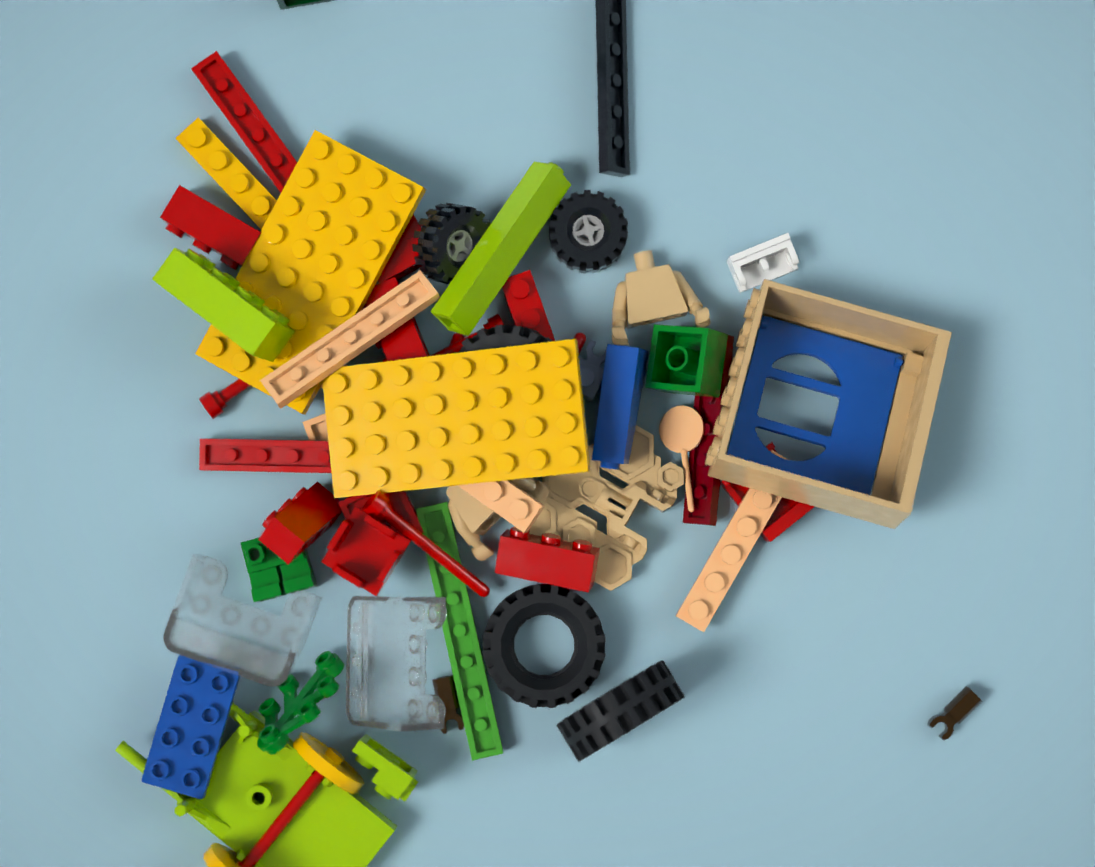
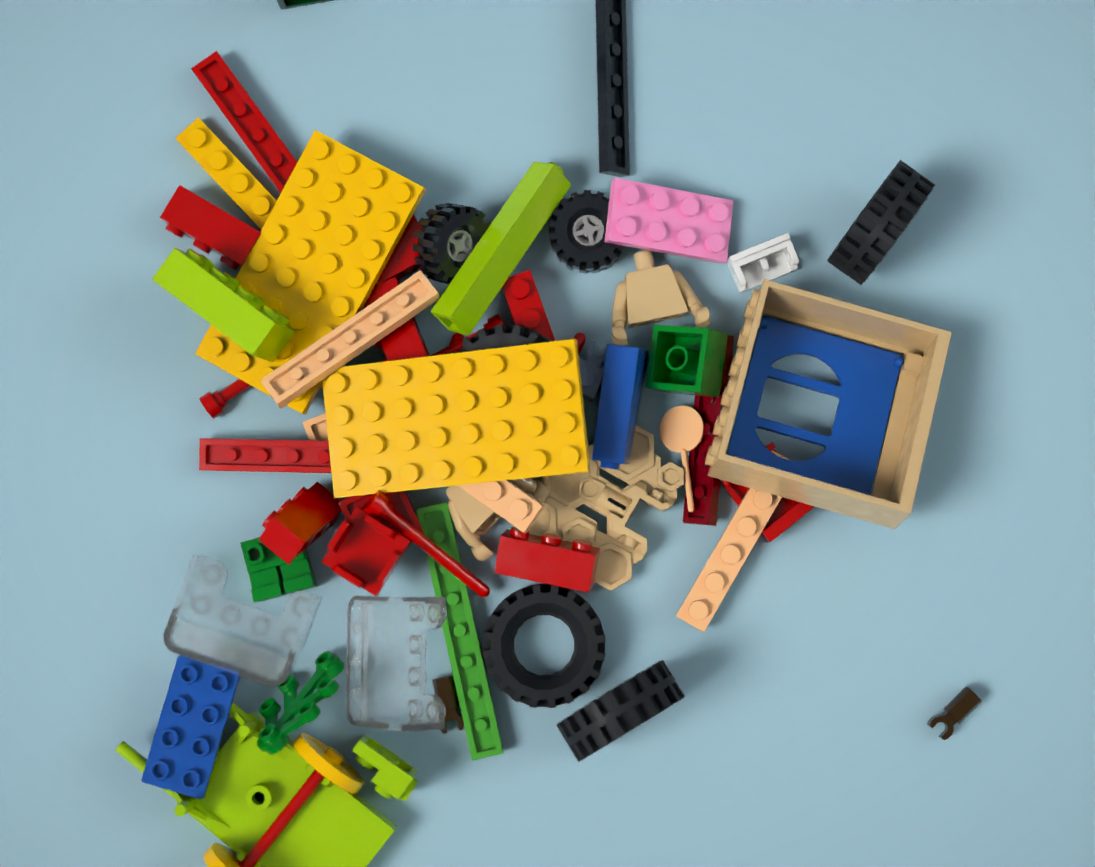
none -> bright pink plate [604,178,734,264]
none -> black tyre [827,160,935,285]

